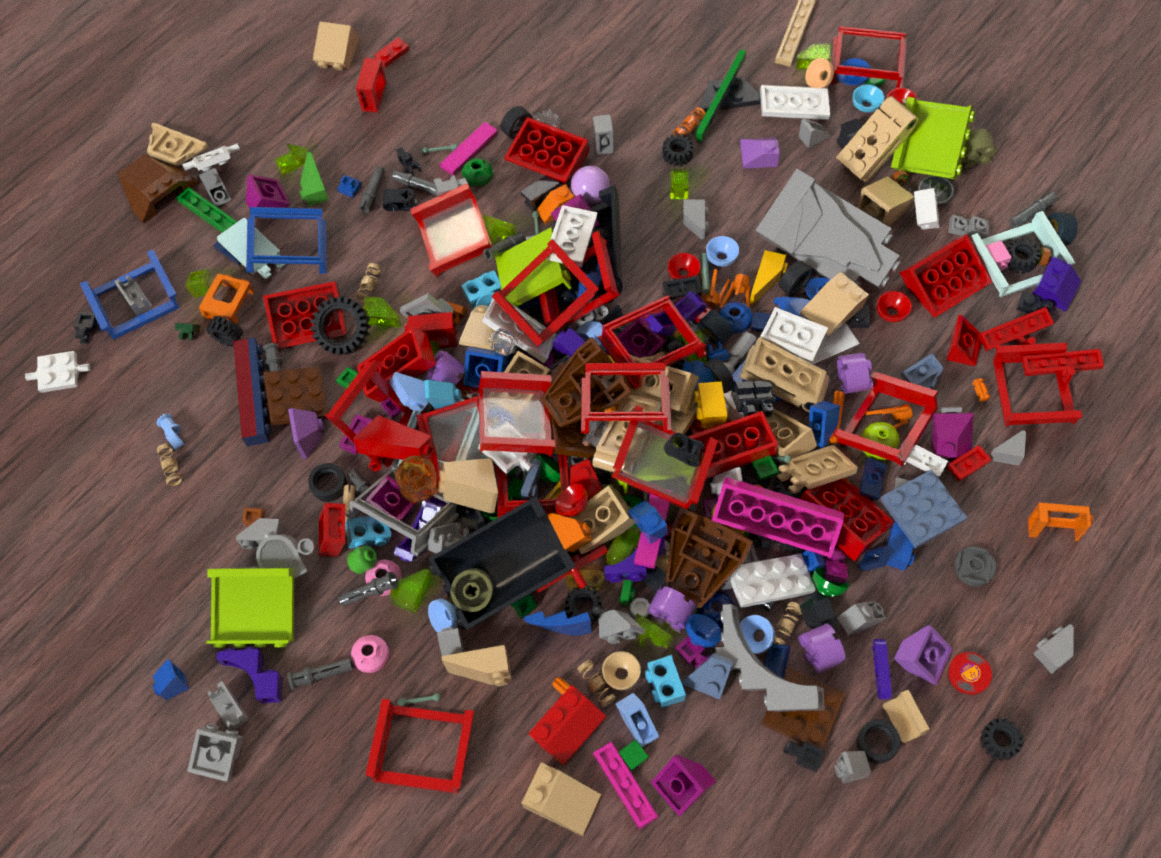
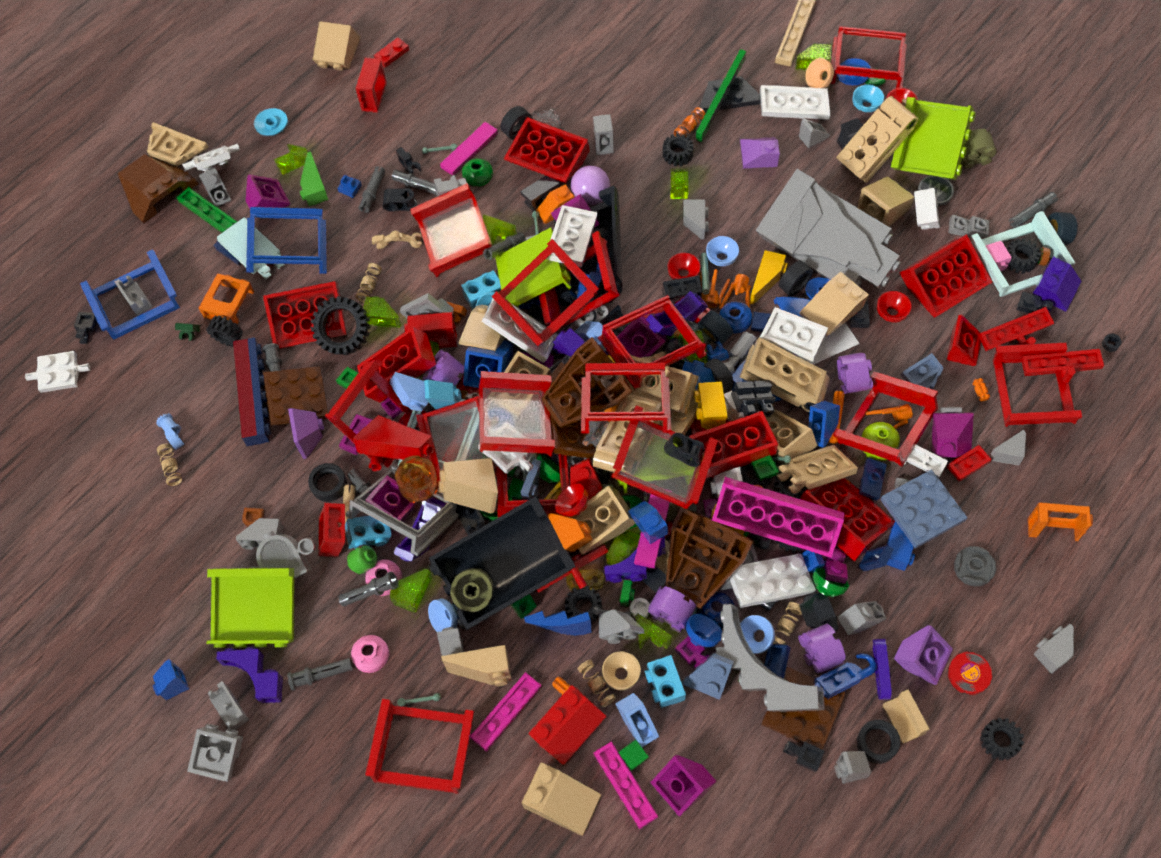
clear neon green slope [185,269,209,298] -> none
light grey hinge [427,522,469,553] -> none
clear head [488,328,518,356] -> none
dark orange tile [890,170,909,186] -> none
none -> medium azure dish [254,108,288,136]
none -> tan piece [372,231,422,249]
none -> dark pink tile [470,672,542,752]
none -> blue plate [814,654,877,699]
none -> black bush [1102,333,1122,352]

